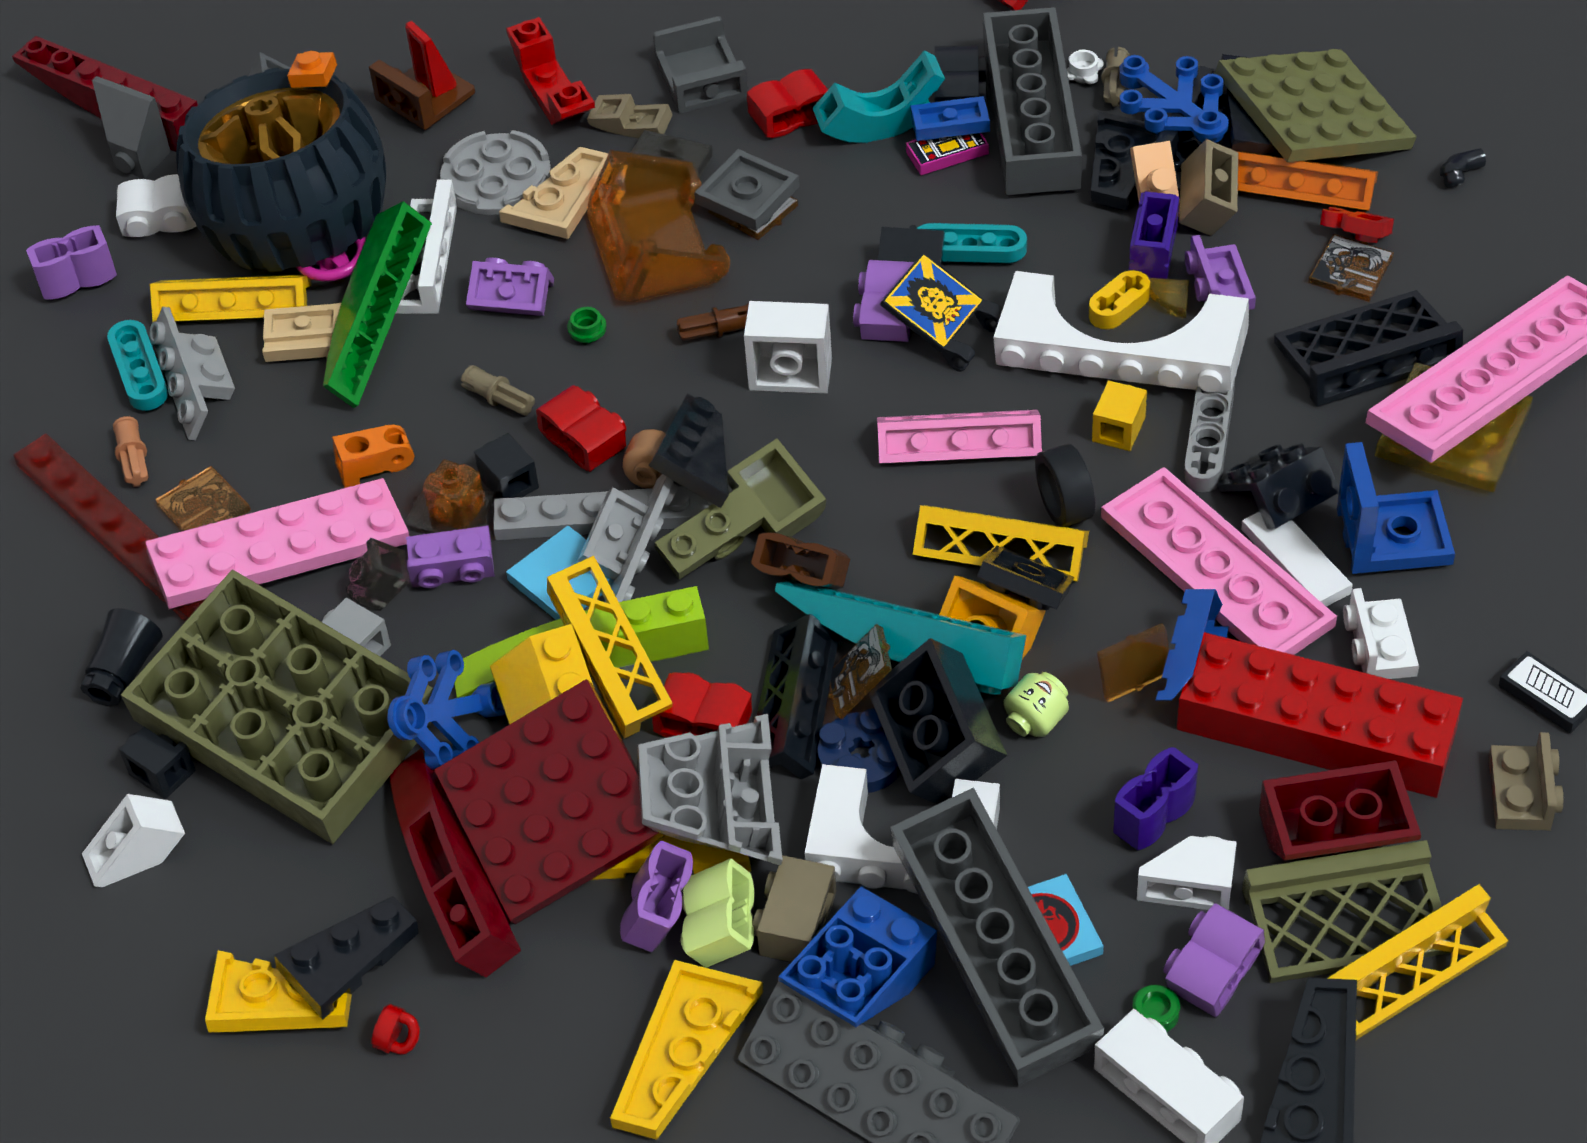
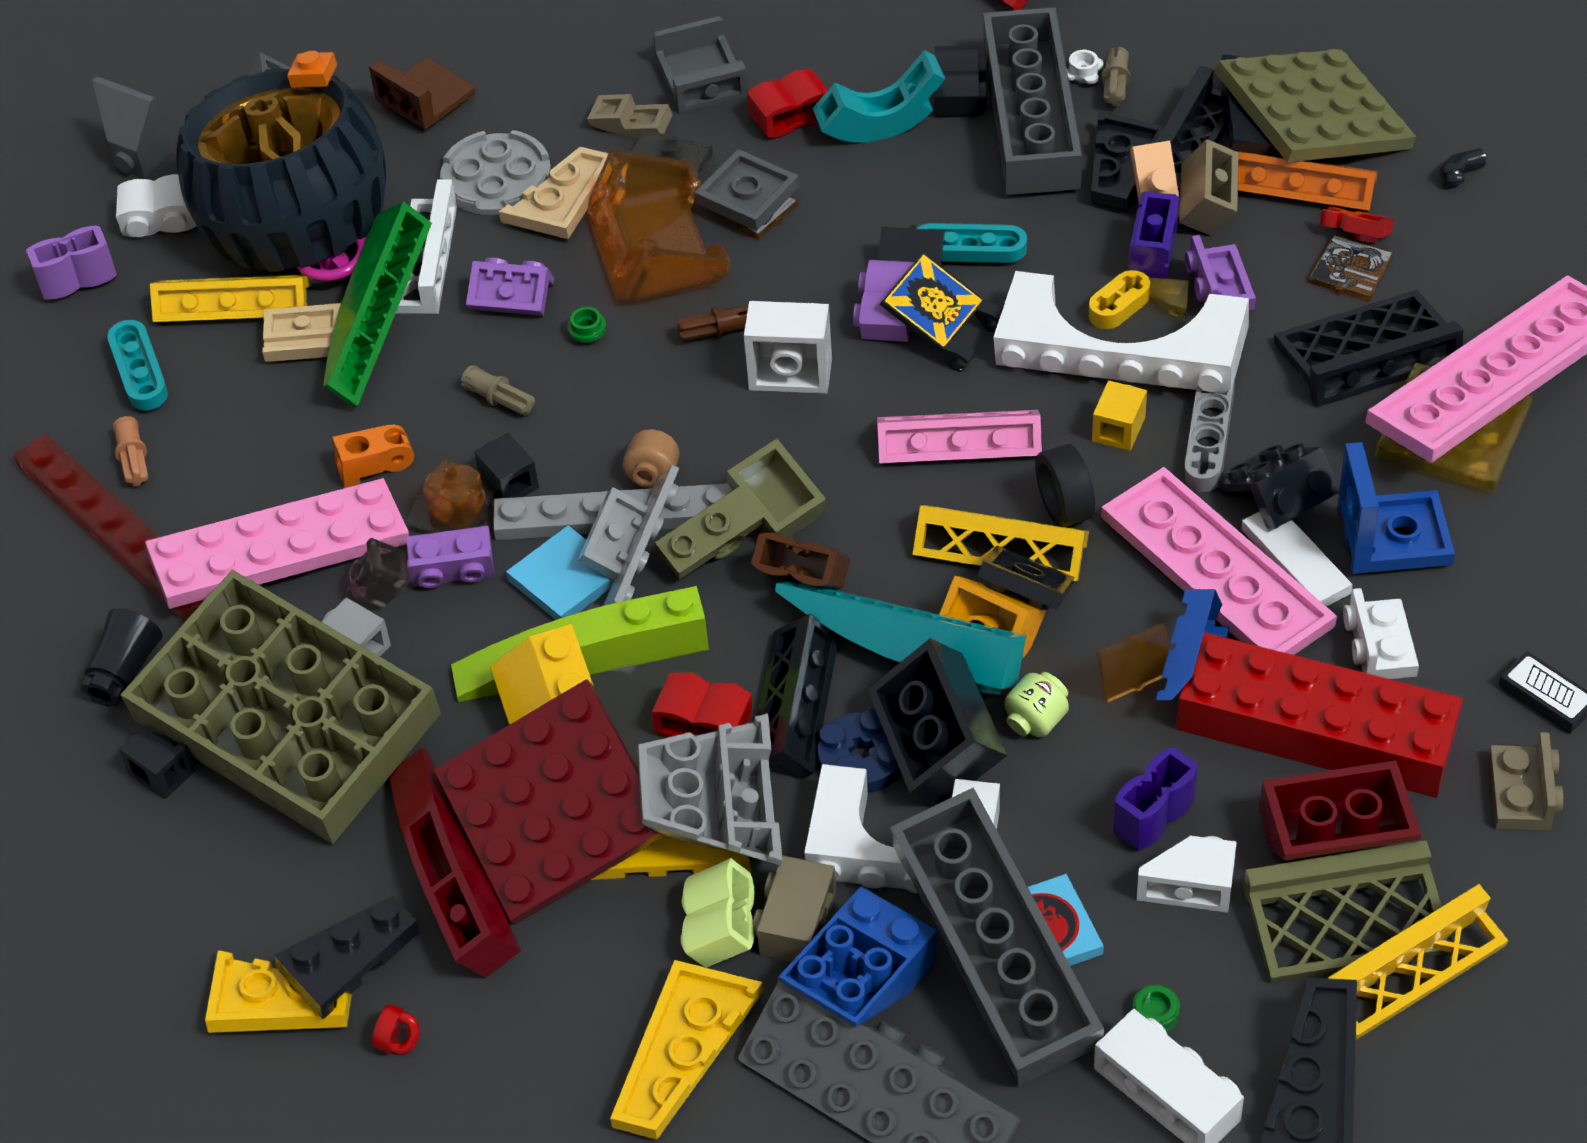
dark red slope [12,36,198,152] -> none
white slope [82,794,185,887] -> none
light grey bracket [149,307,235,440] -> none
clear orange piece [155,466,251,531] -> none
blue plant [387,650,505,770] -> none
red slope [405,21,457,98] -> none
red slope [506,17,595,125] -> none
red brick [536,385,627,472] -> none
yellow fence [547,556,673,739] -> none
medium lavender brick [620,840,693,952] -> none
black wing [649,393,729,508] -> none
piece [828,624,892,719] -> none
tile [906,133,989,175] -> none
blue plate [911,96,990,141] -> none
blue plant [1119,55,1228,143] -> none
medium lavender brick [1163,903,1265,1017] -> none

